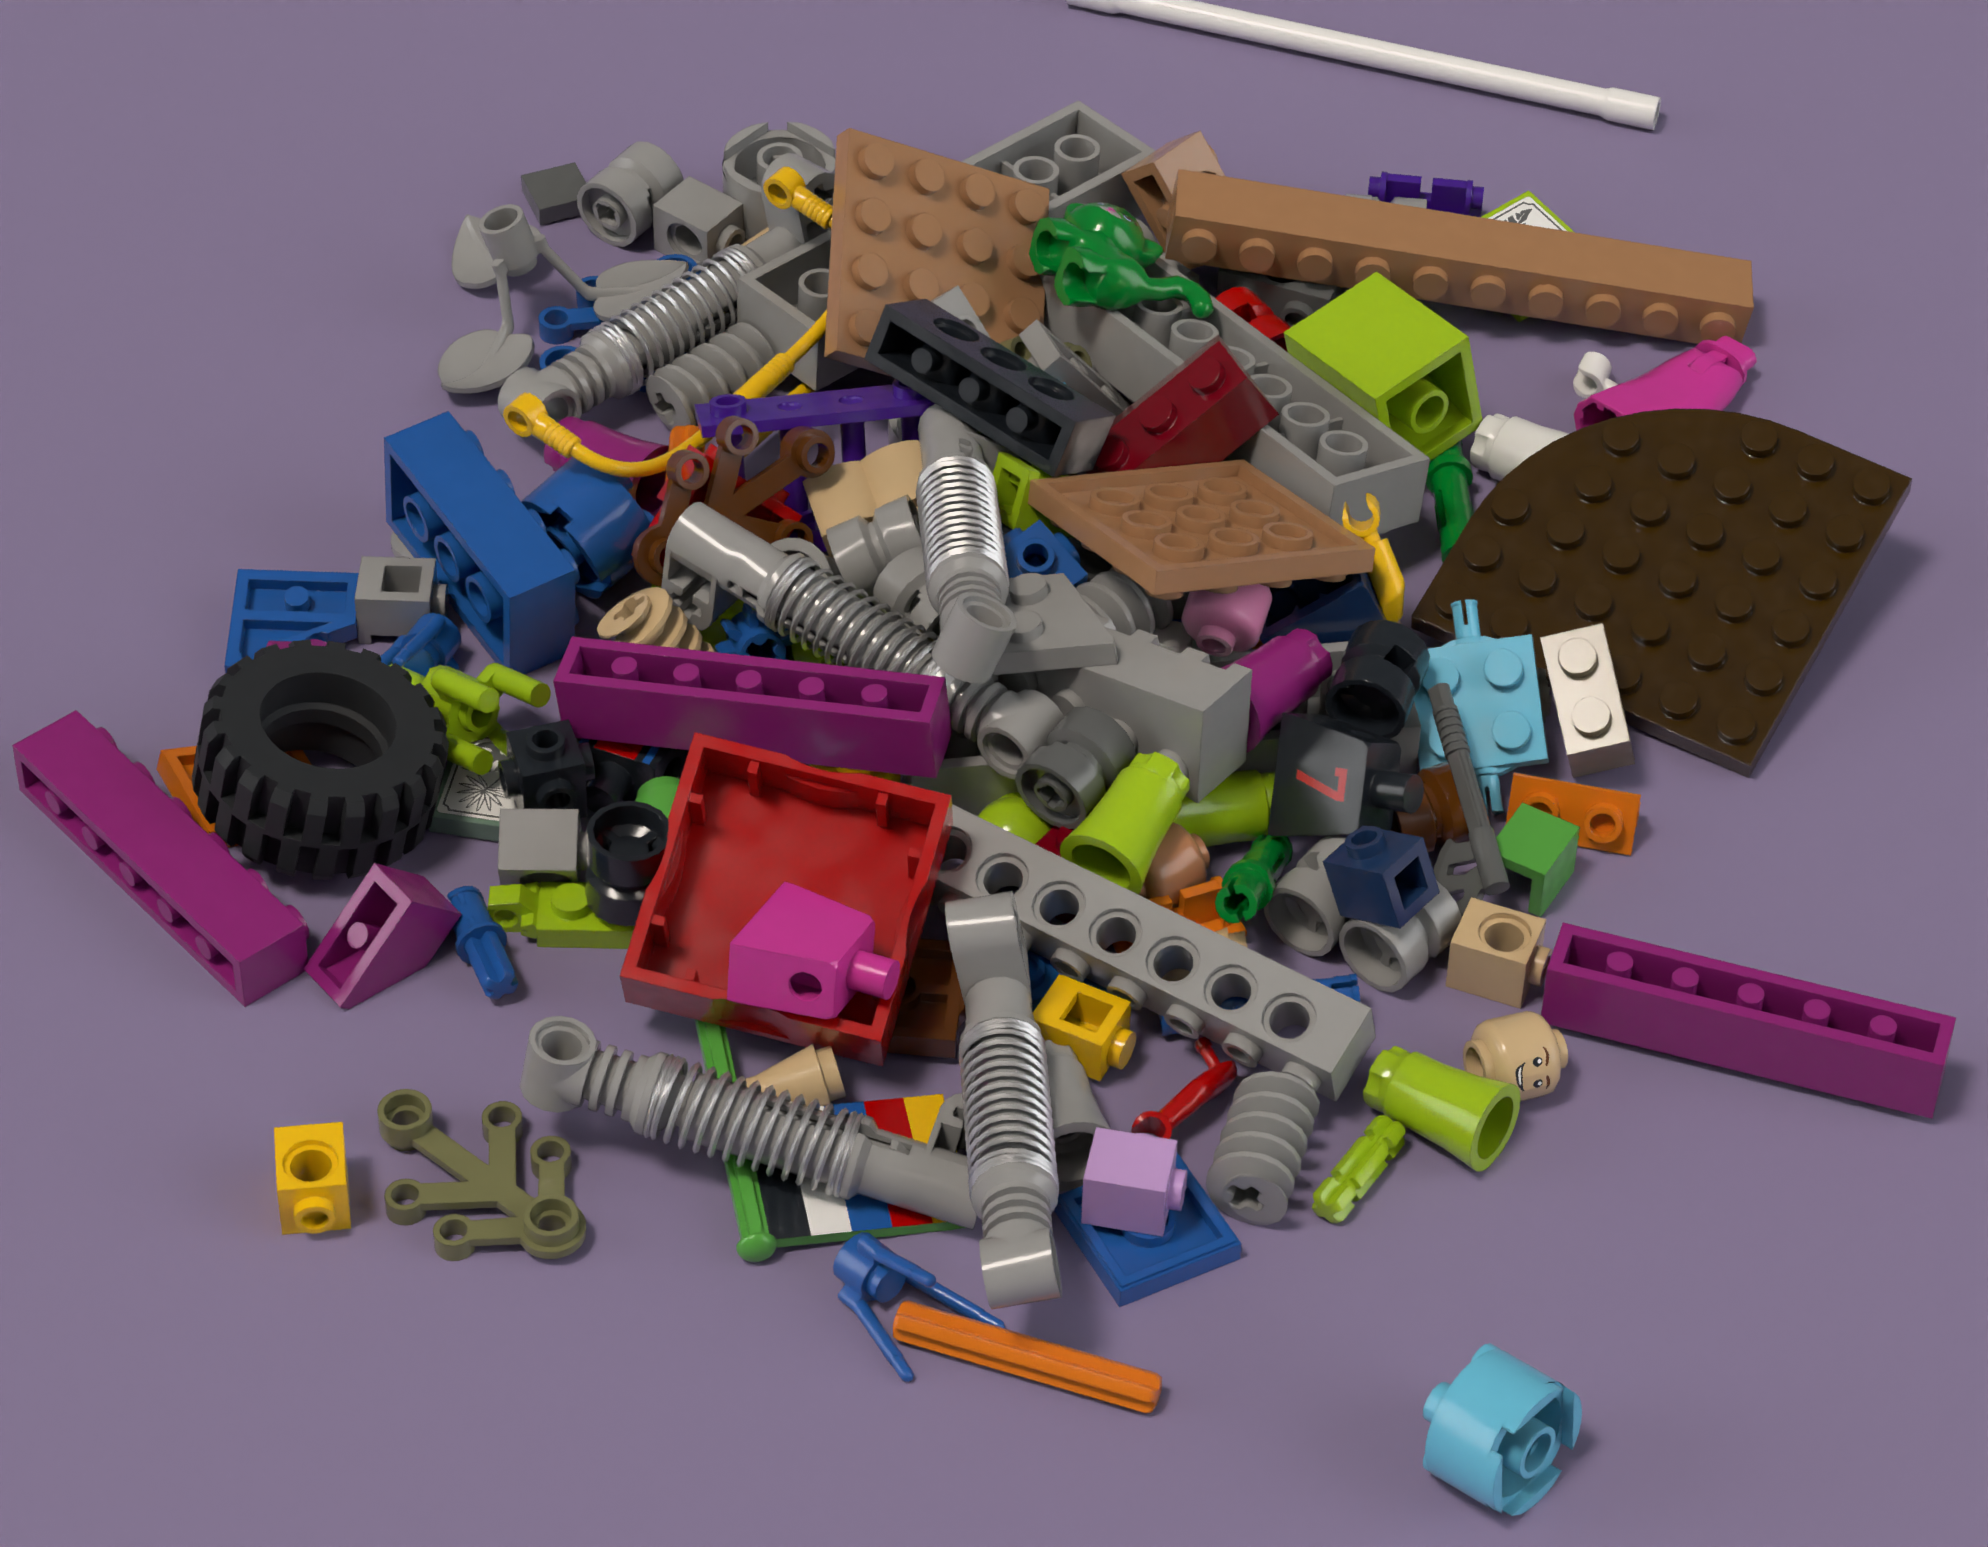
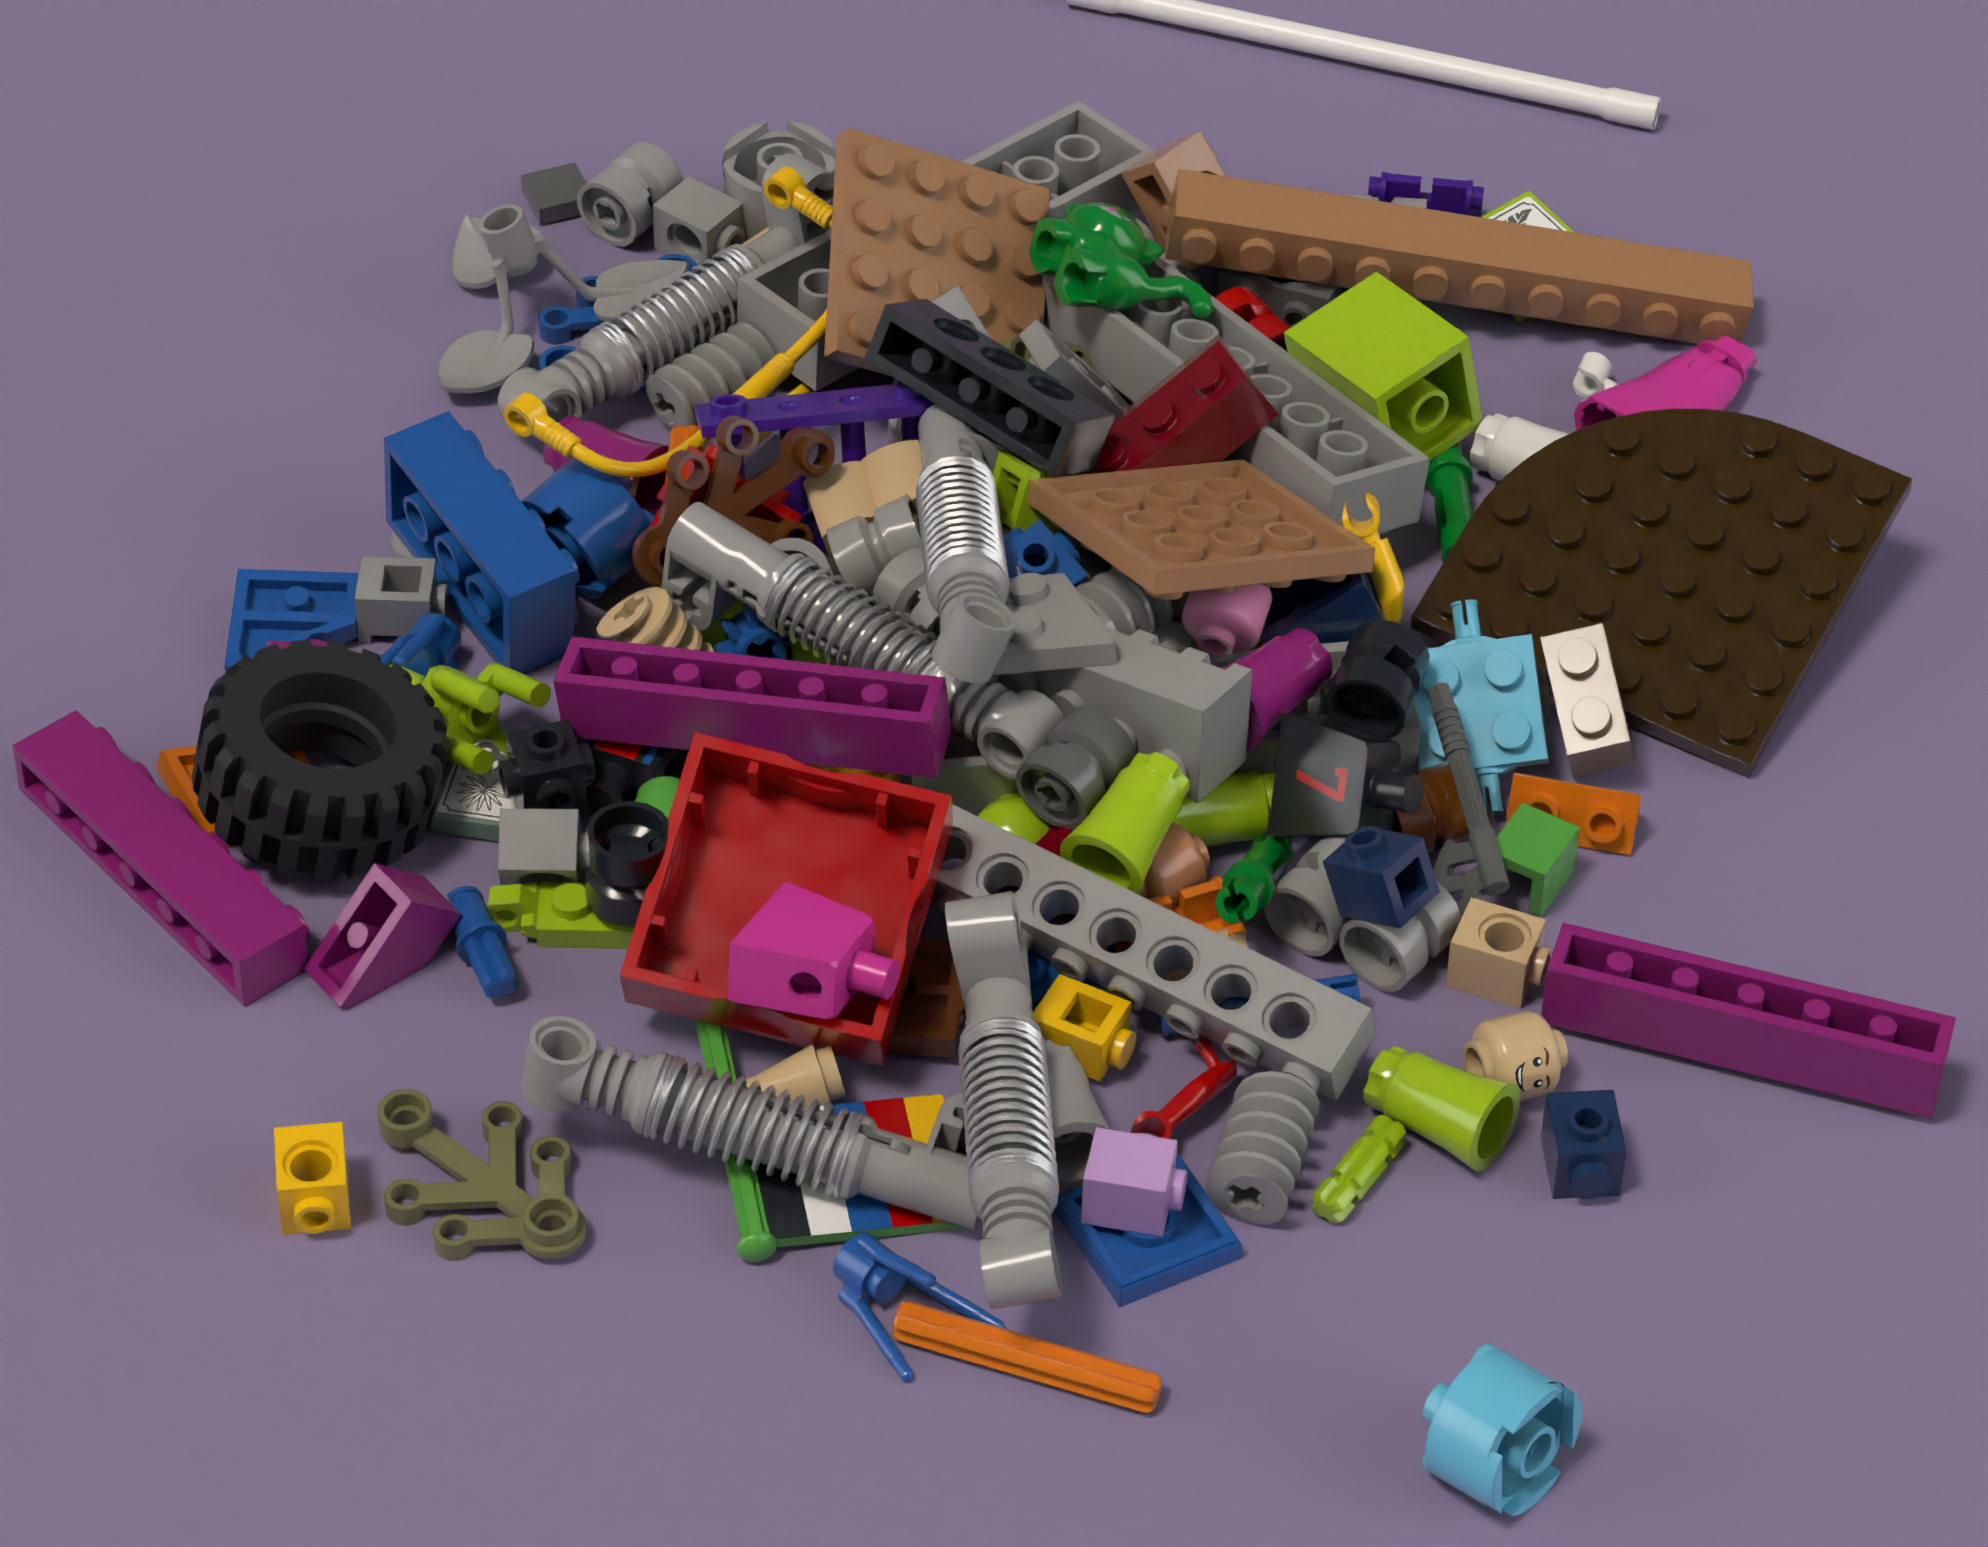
none -> dark blue brick [1541,1090,1626,1199]

